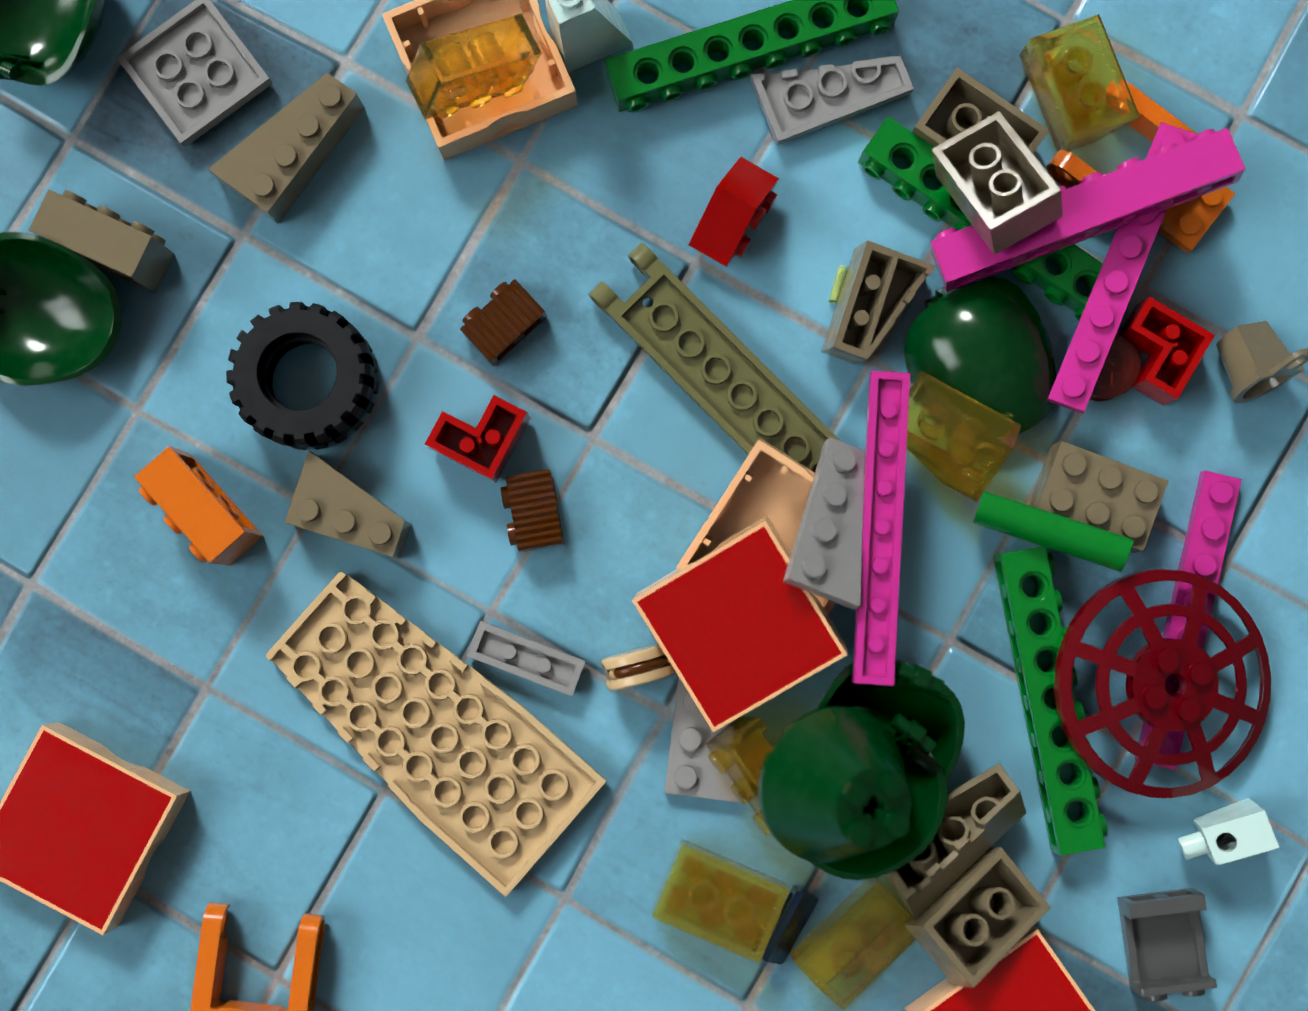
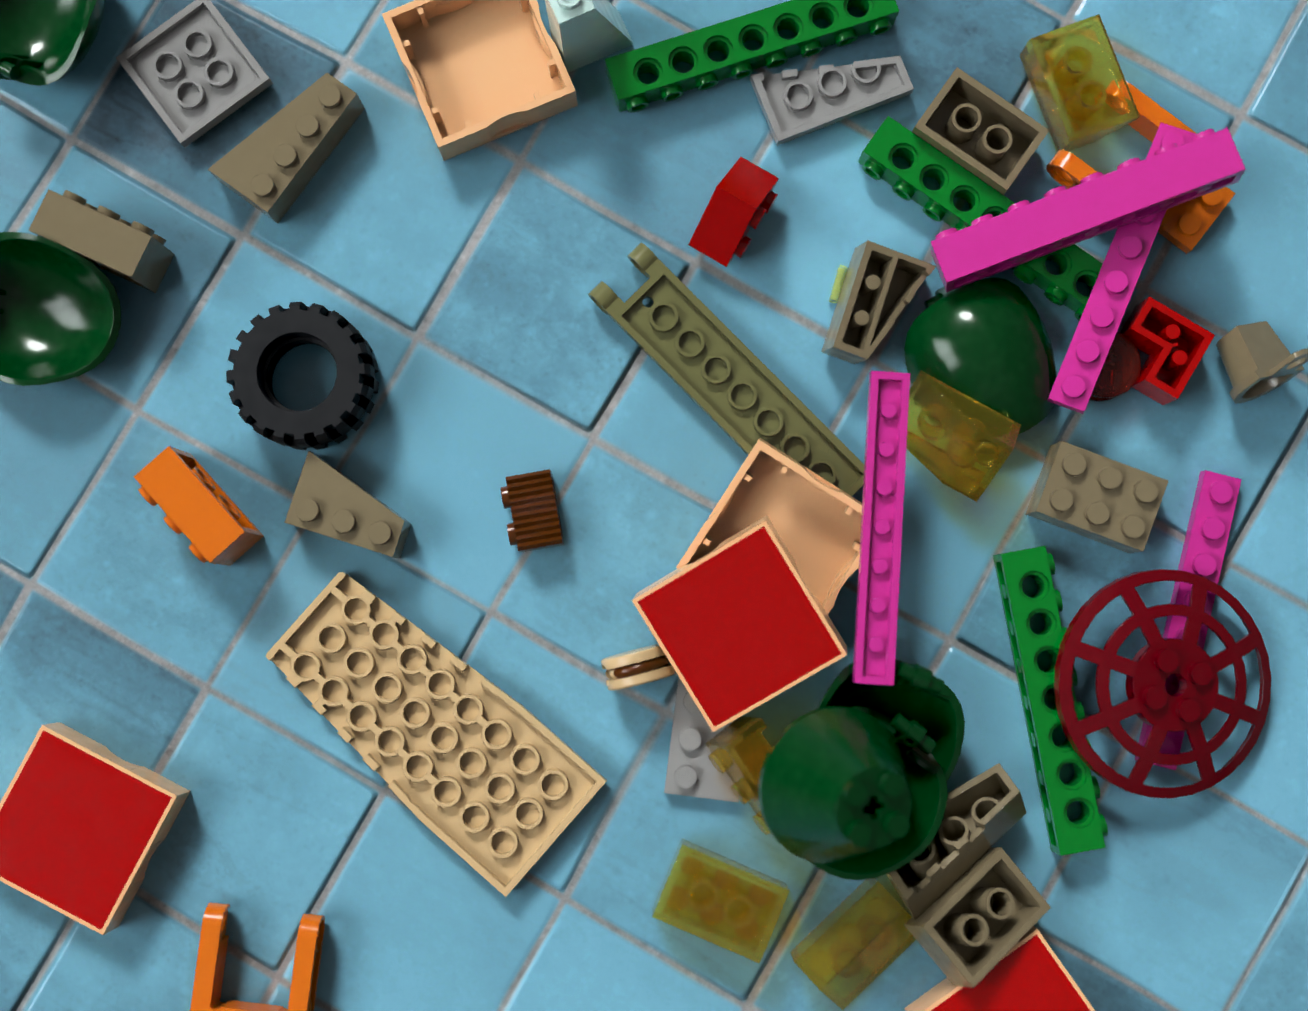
clear yellow brick [406,13,542,119] -> none
red brick [425,395,530,483] -> none
reddish brown brick [460,279,547,367] -> none
light grey plate [467,621,586,696] -> none
dark blue slope [758,885,818,964] -> none
light grey wing [783,437,865,610] -> none
dark tan brick [931,111,1063,255] -> none
green brick [973,492,1134,572] -> none
dark grey panel [1117,888,1217,1001] -> none
light aqua torso [1177,798,1280,865] -> none

